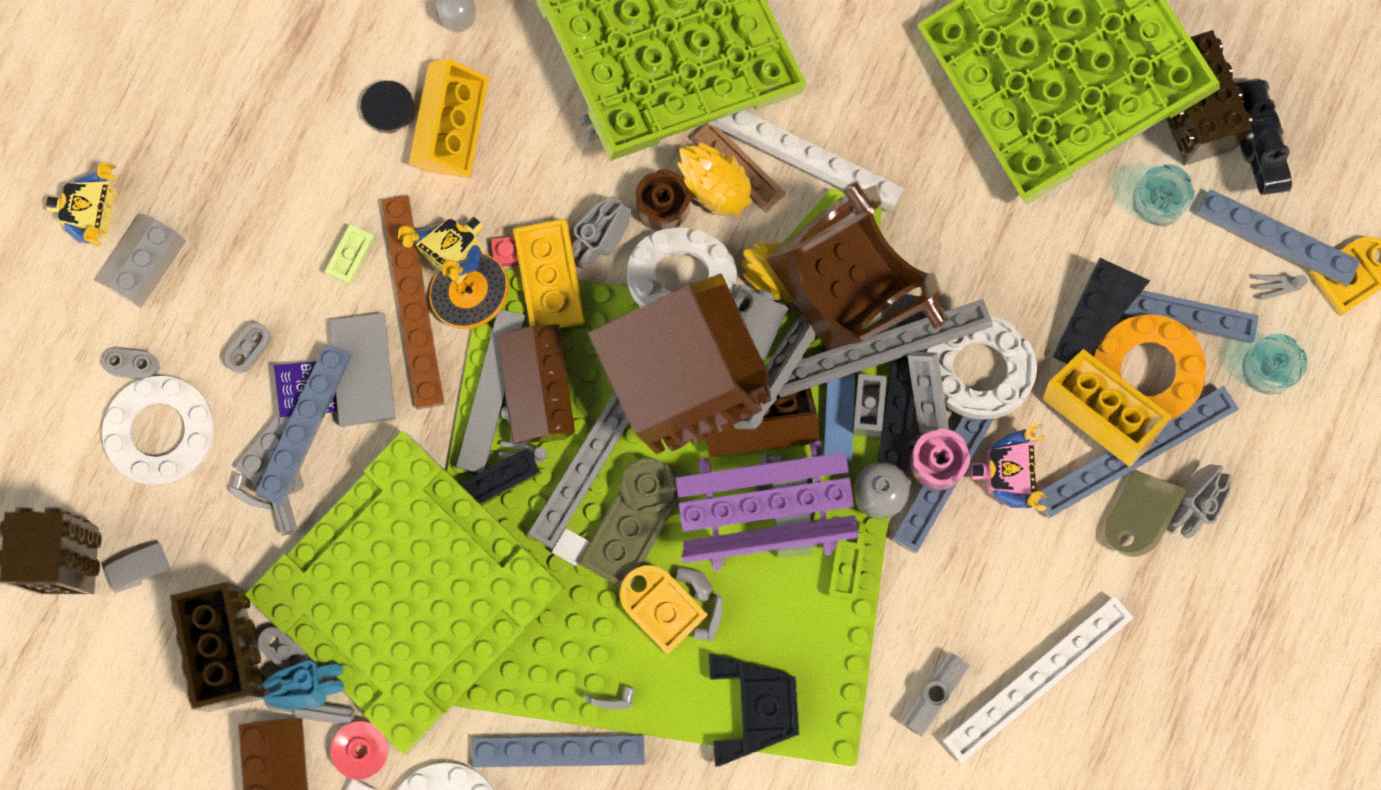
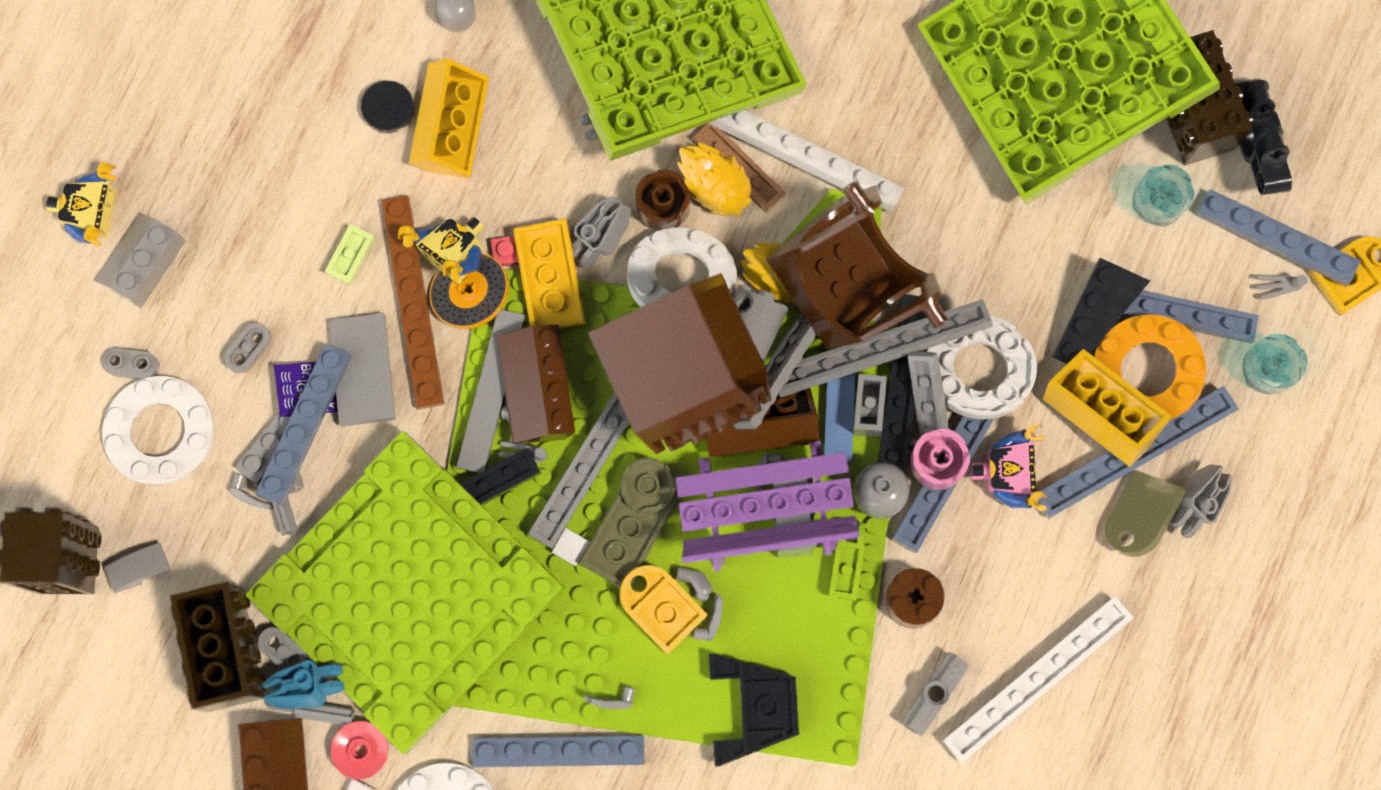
none -> reddish brown brick [885,568,945,629]

